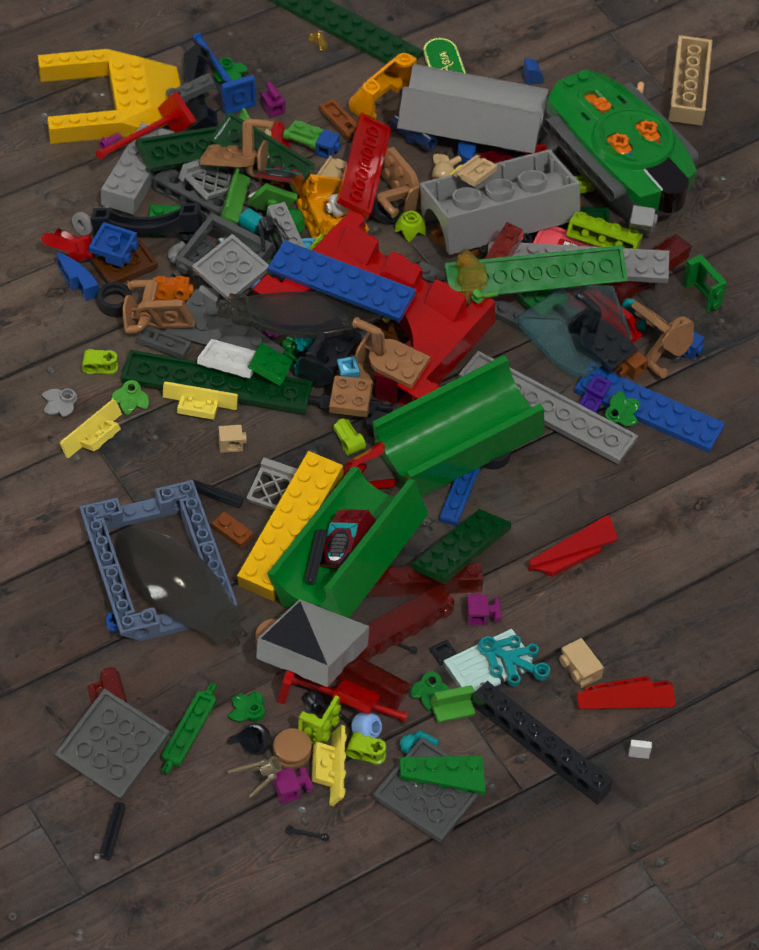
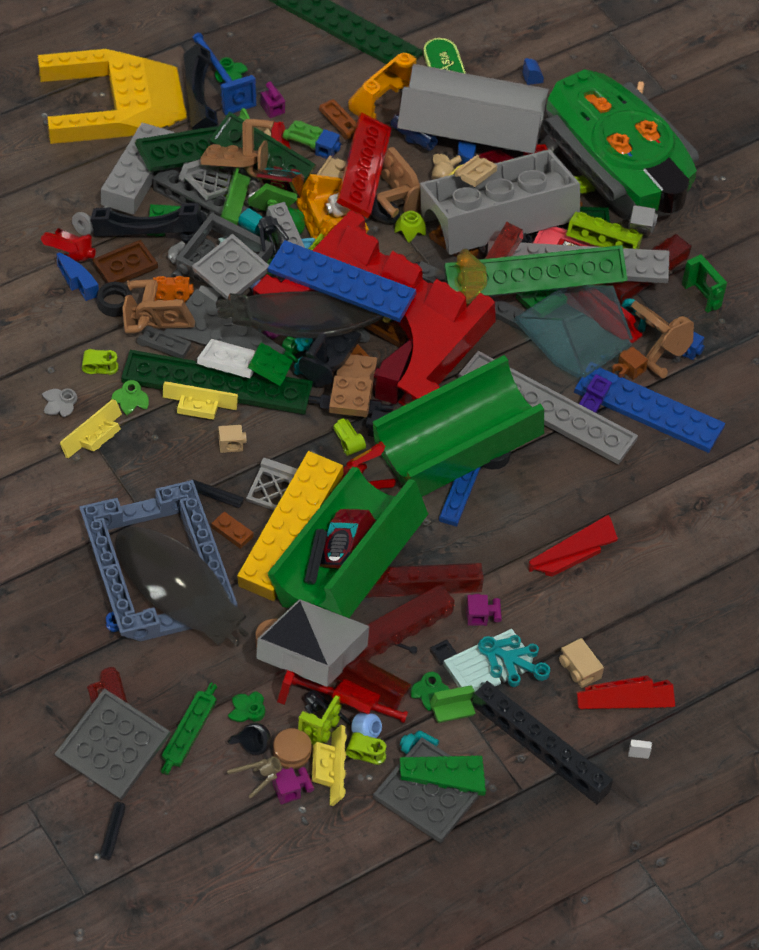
blue plate [89,222,139,268] -> none
red tile [96,91,196,160] -> none
magenta pin [99,132,122,149] -> none
dark grey plate [166,73,216,102] -> none
black hinge [286,825,329,841] -> none
clear yellow arm [308,31,328,51] -> none
medium azure slope [337,356,359,378] -> none
medium nougat plate [353,317,430,389] -> none
dark green plate [412,509,511,584] -> none
bright green hand [471,289,498,303] -> none
black plate [567,289,638,373] -> none
green plate [605,391,640,427] -> none
tan brick [668,35,712,126] -> none

